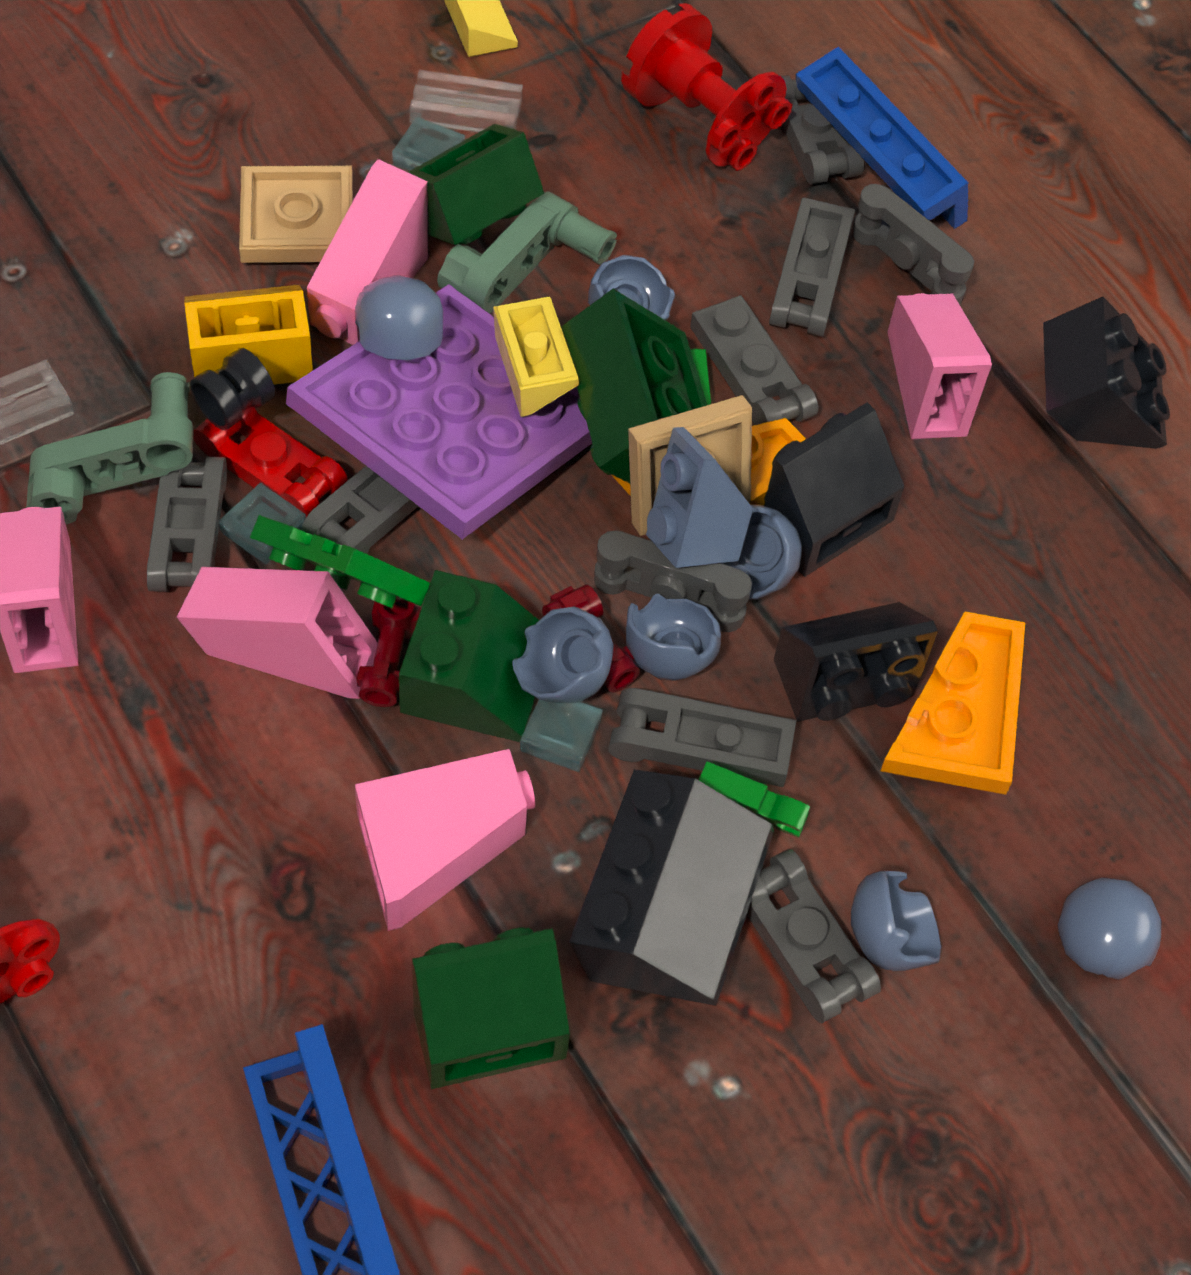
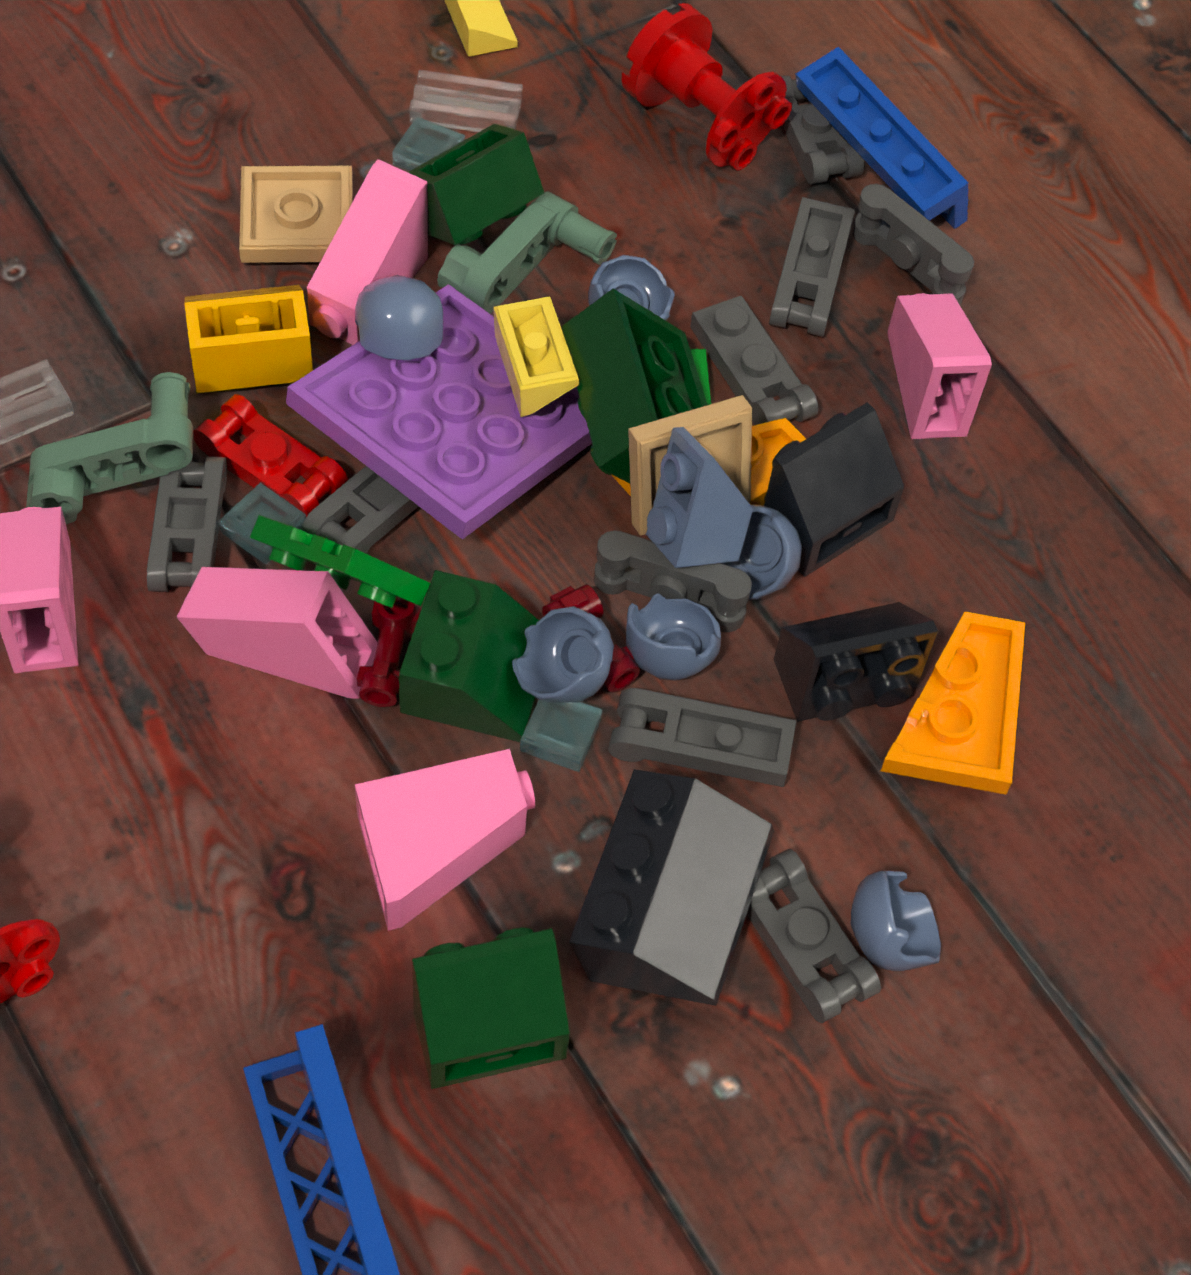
black wheel [190,348,275,430] -> none
green plate [699,761,810,838] -> none
black slope [1043,296,1170,449] -> none
sand blue hair [1058,878,1162,979] -> none

